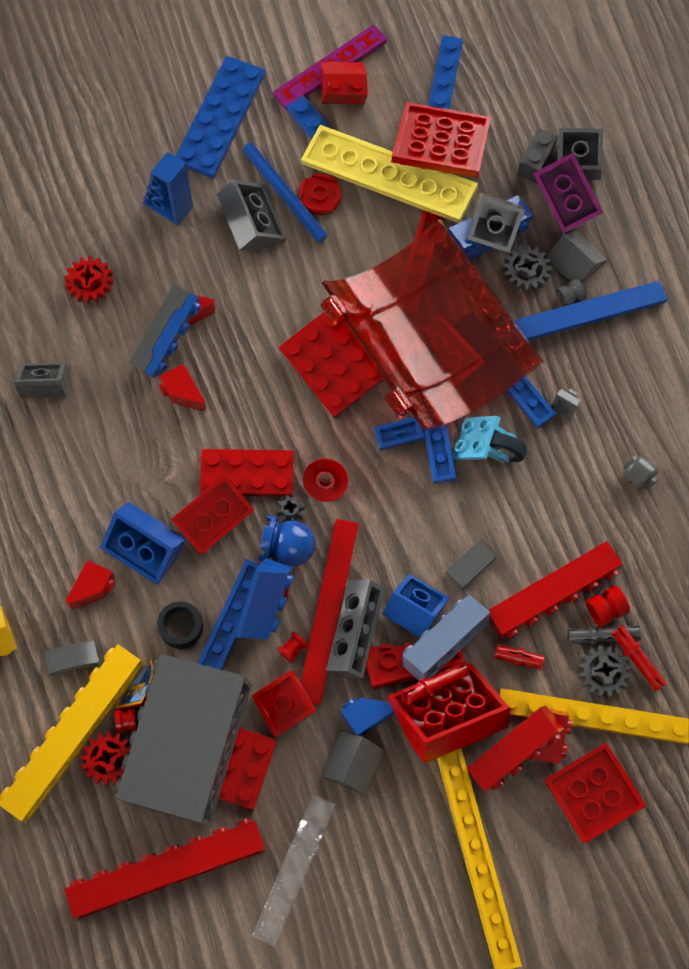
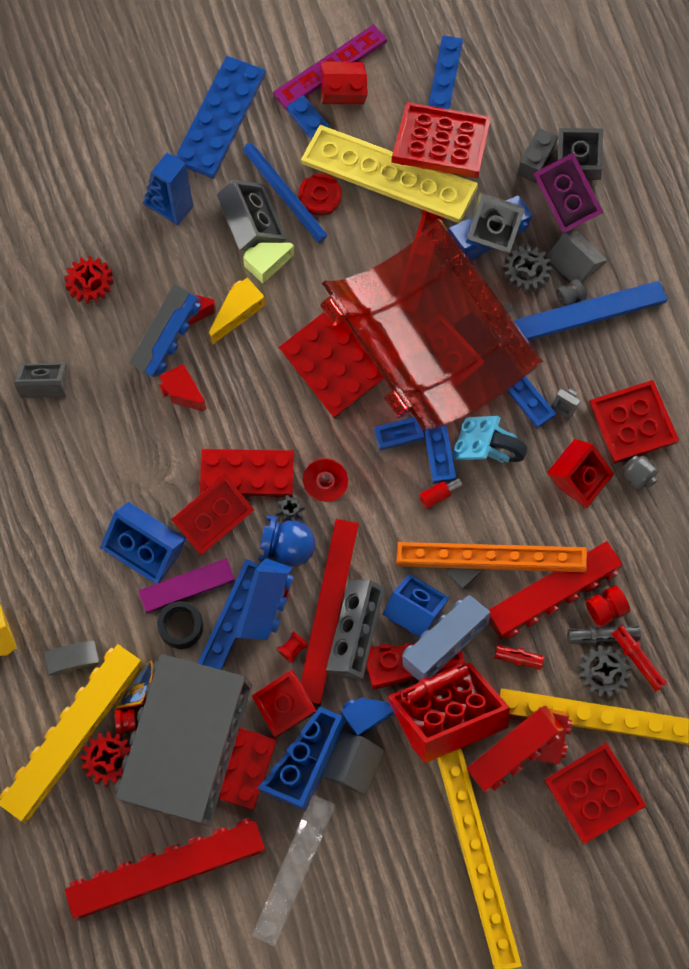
red slope [65,560,116,609] -> none
none -> magenta tile [138,558,235,614]
none -> yellow slope [209,277,265,344]
none -> yellowish green slope [243,243,294,283]
none -> blue wedge [258,707,346,812]
none -> orange tile [396,542,587,572]
none -> red piece [418,479,462,509]
none -> red slope [547,439,614,508]
none -> red plate [589,380,679,464]

